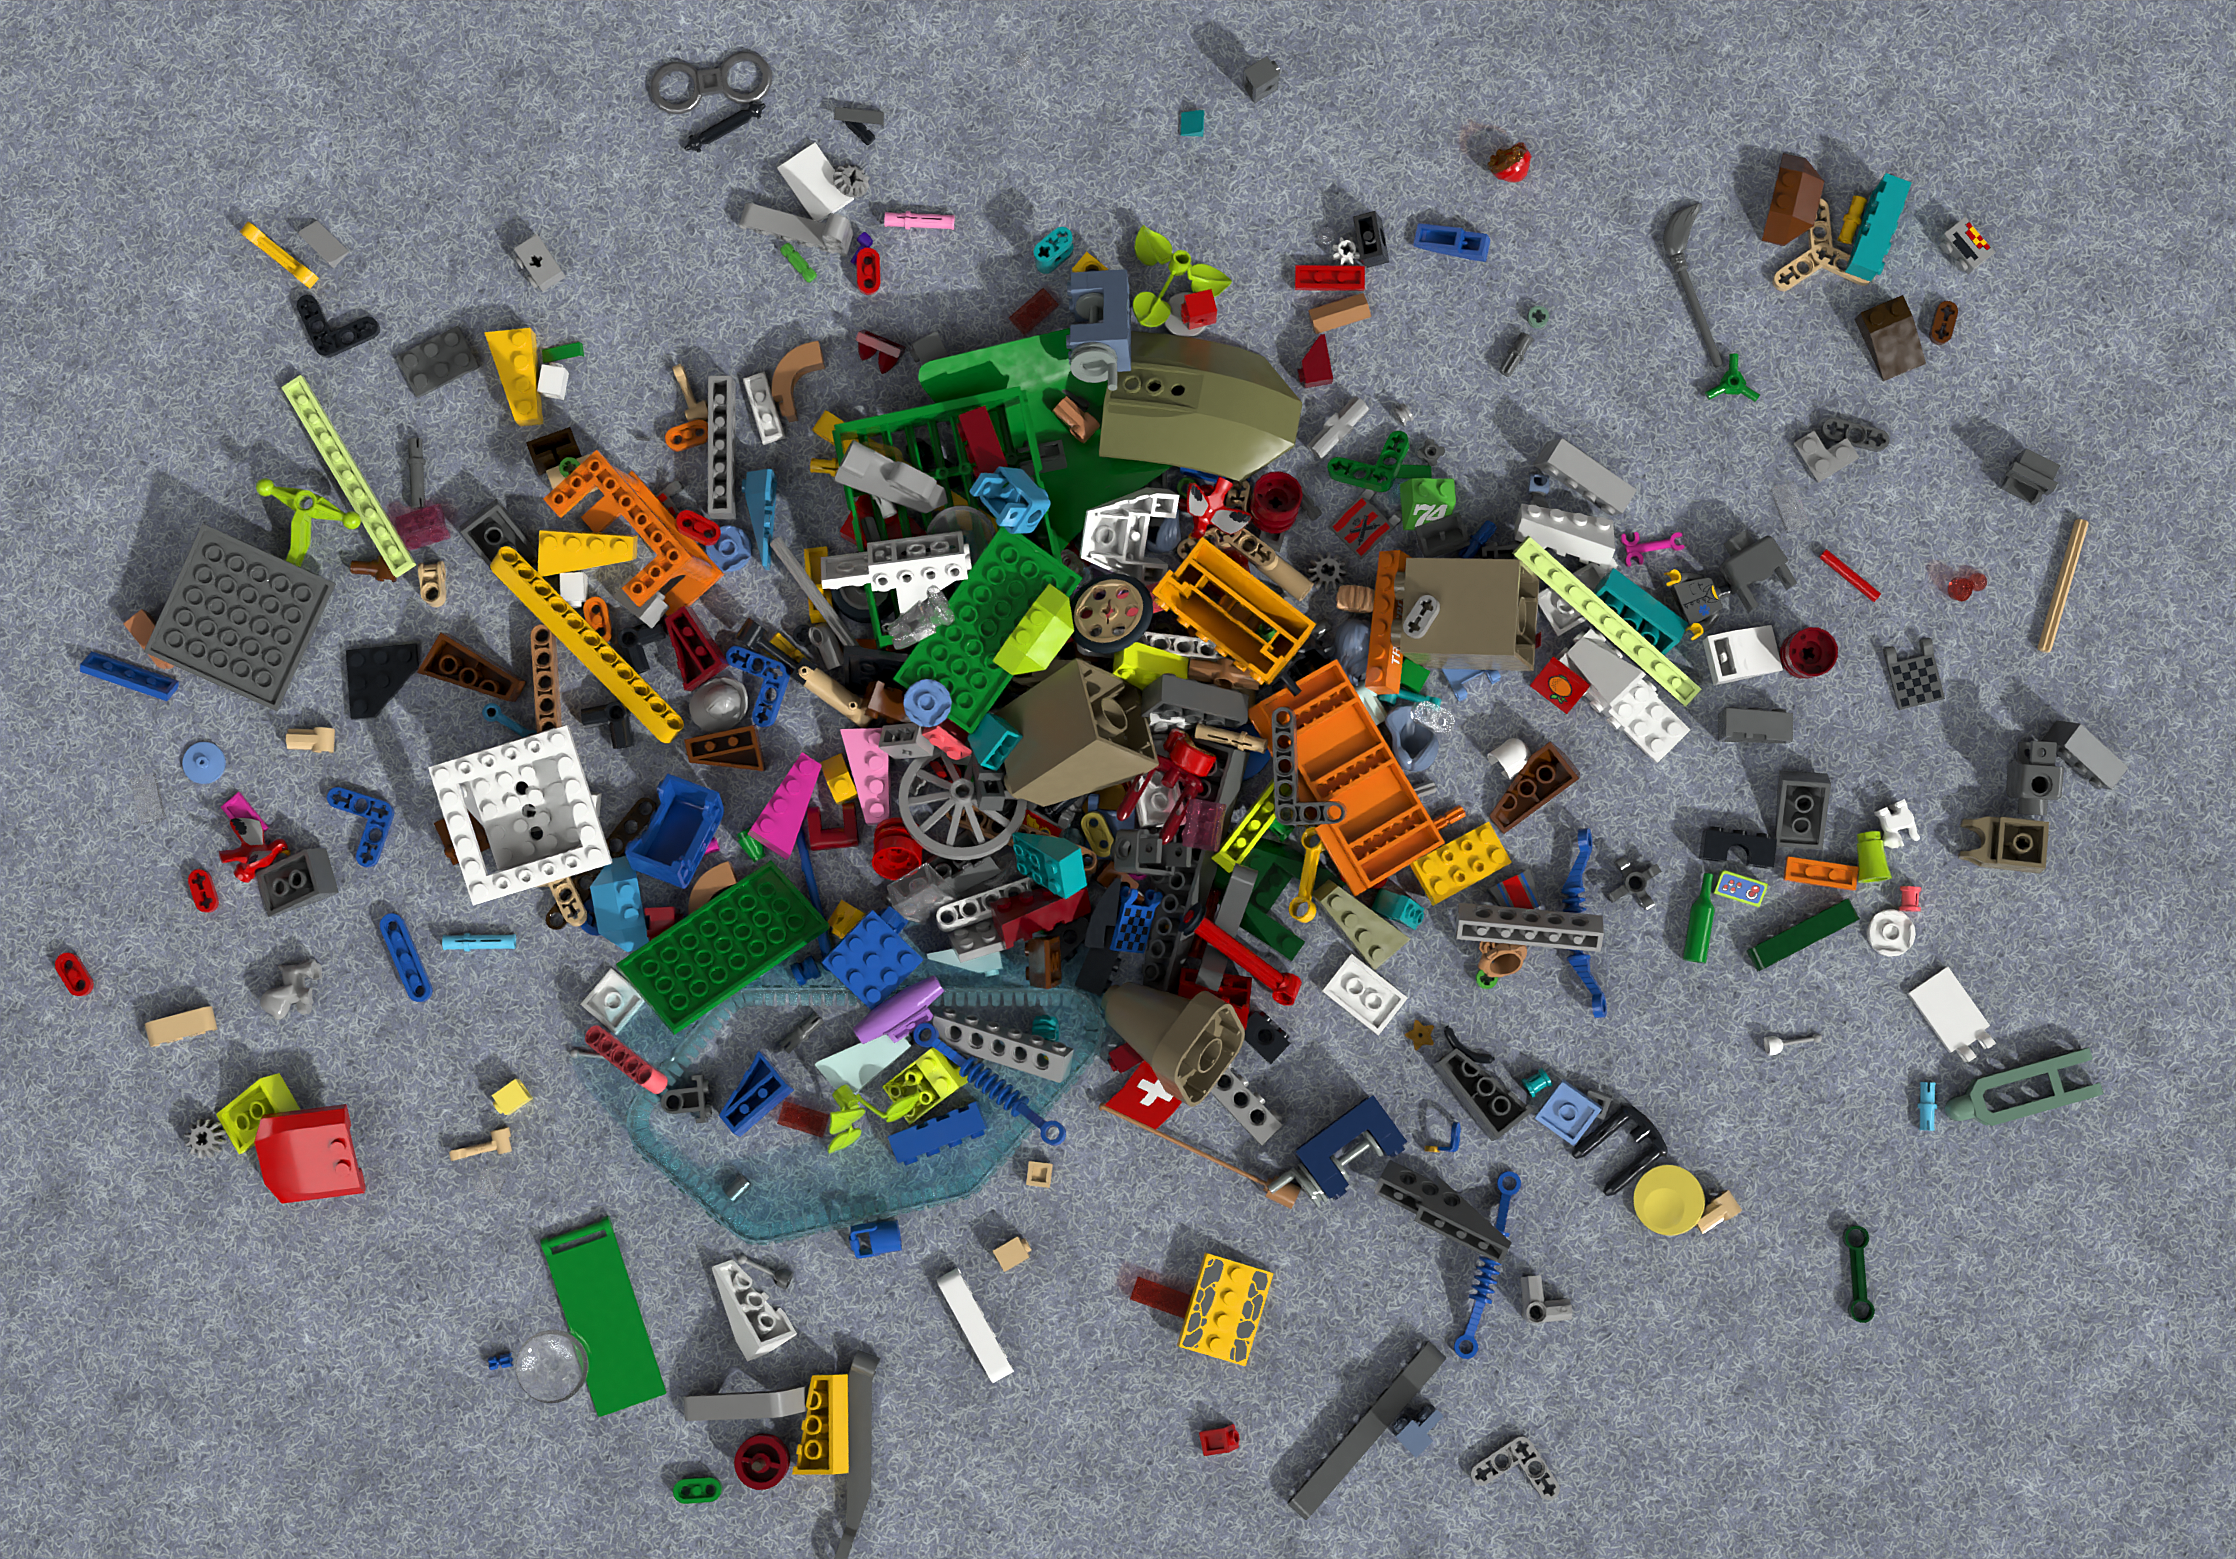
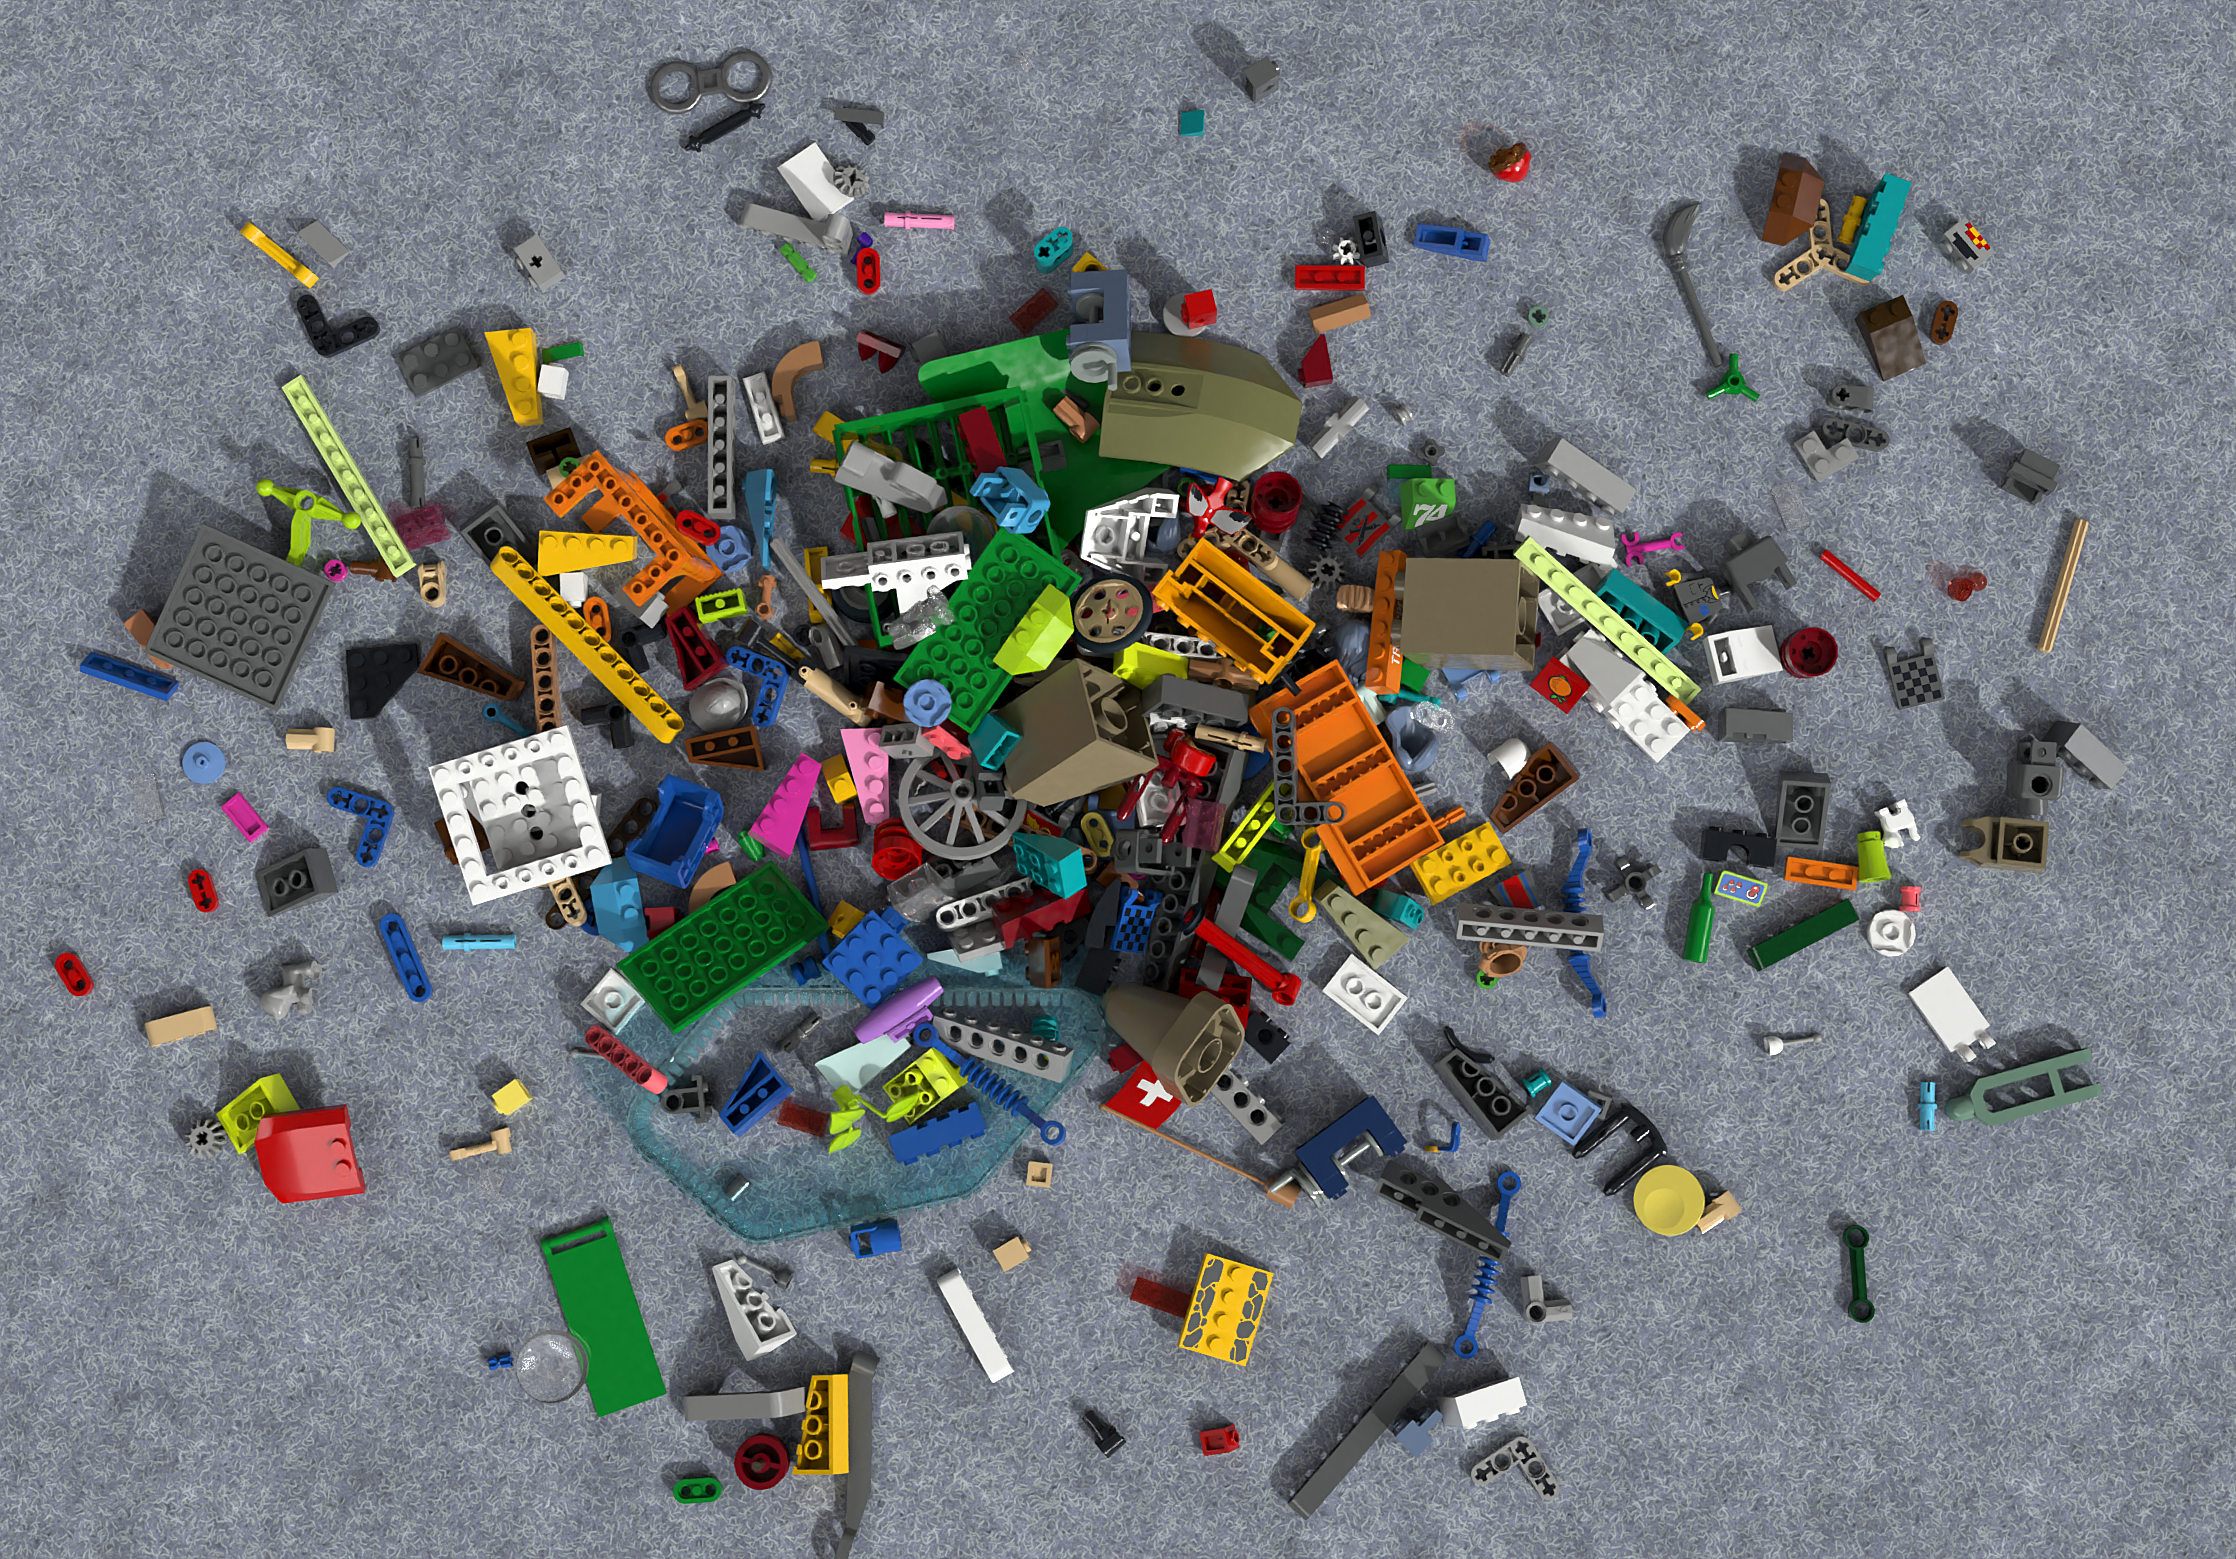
red animal [219,818,291,883] -> none
lime plant [1132,225,1232,327] -> none
green beam [1327,431,1409,492] -> none
light grey beam [1403,595,1440,639] -> none
pearl gold plate [1404,1020,1434,1051] -> none
none -> dark pink bush [324,559,348,582]
none -> lime brick [695,587,749,624]
none -> nougat bar [755,575,777,621]
none -> black pin [1082,1410,1126,1458]
none -> black piece [1304,500,1350,552]
none -> white wedge [1437,1377,1527,1430]
none -> orange plate [1665,694,1707,732]
none -> dark grey piece [1826,384,1874,413]

